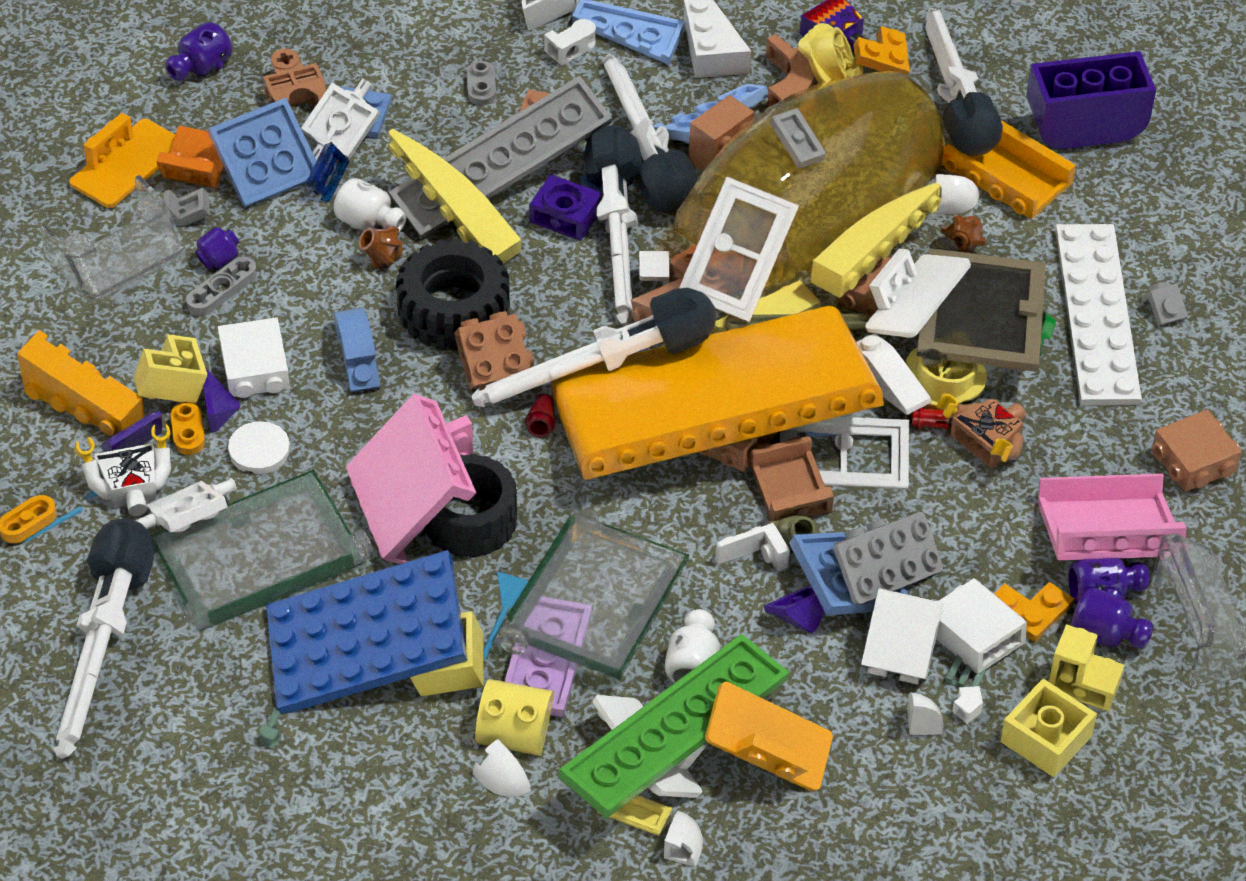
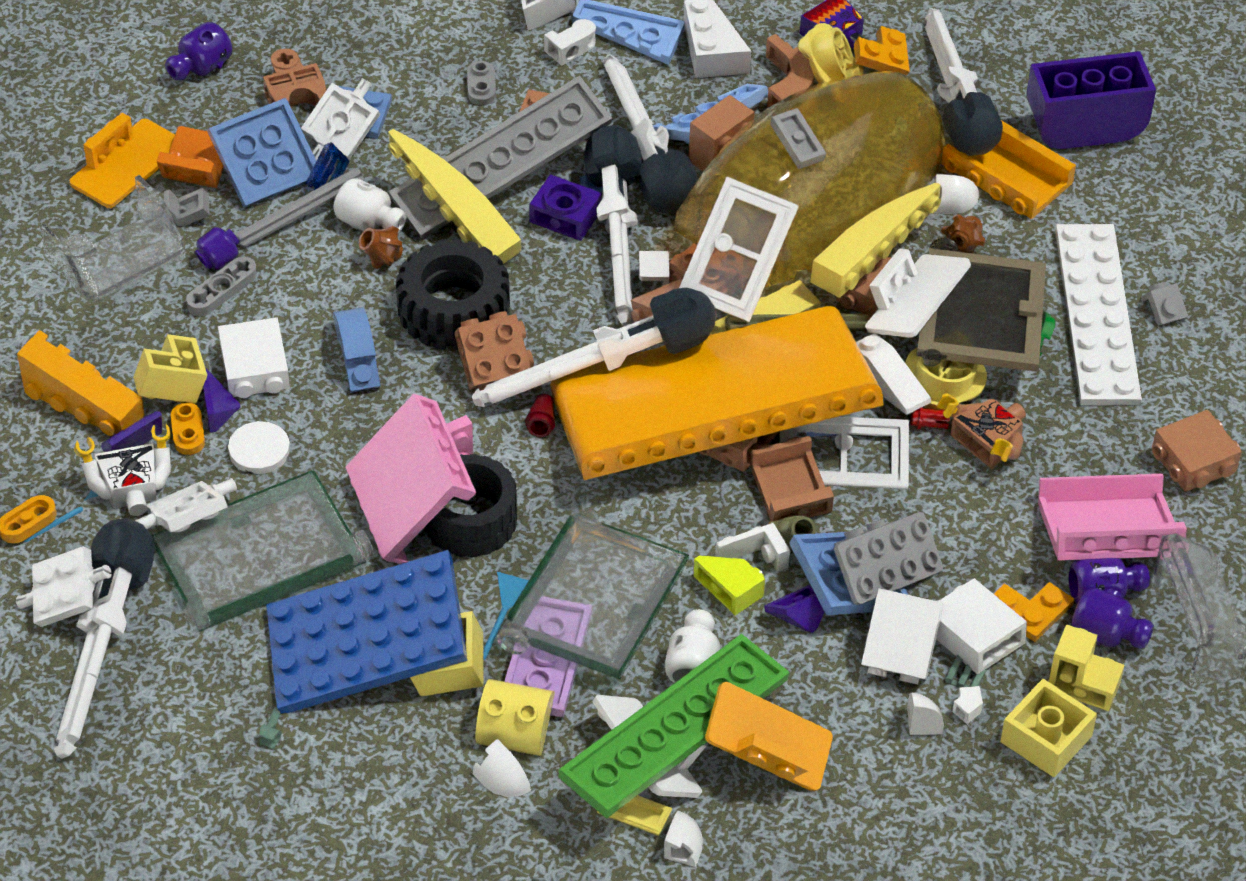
none -> white plate [16,546,111,627]
none -> light grey axle [236,168,364,248]
none -> neon yellow slope [694,555,765,615]

